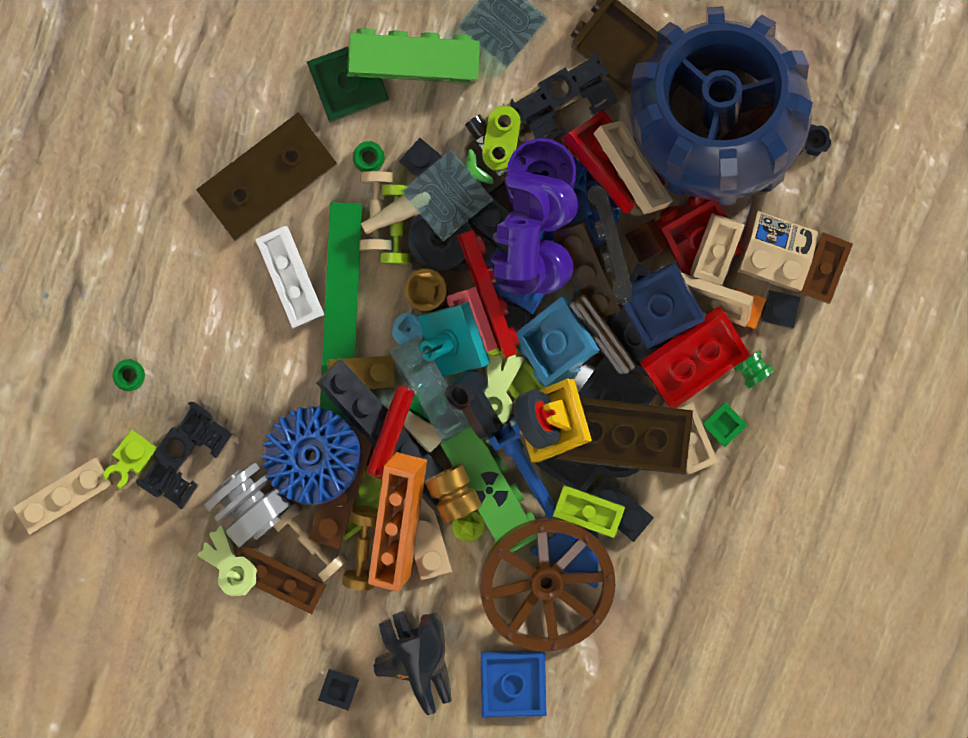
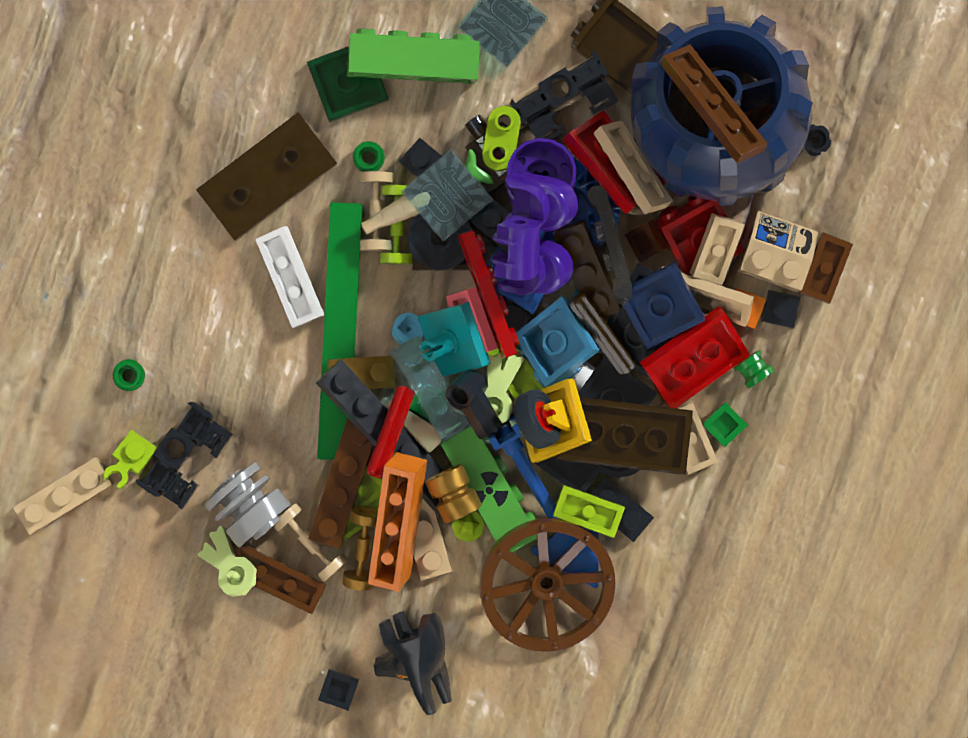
blue wheel [262,406,361,505] -> none
pearl gold wheel [405,269,447,312] -> none
blue tile [480,651,547,718] -> none
none -> reddish brown plate [660,45,768,163]

